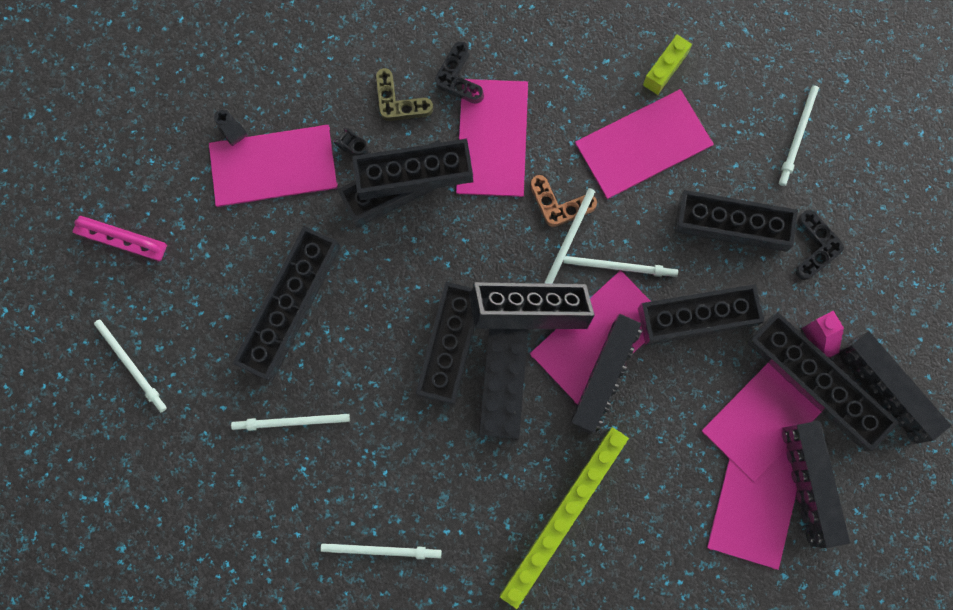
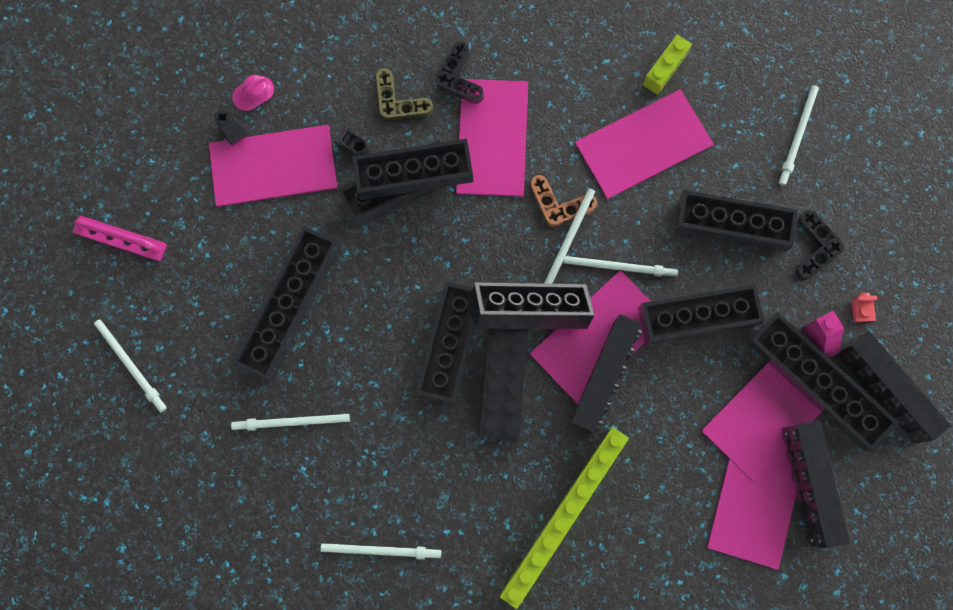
none -> dark pink piece [233,75,274,111]
none -> coral bracket [851,293,877,323]

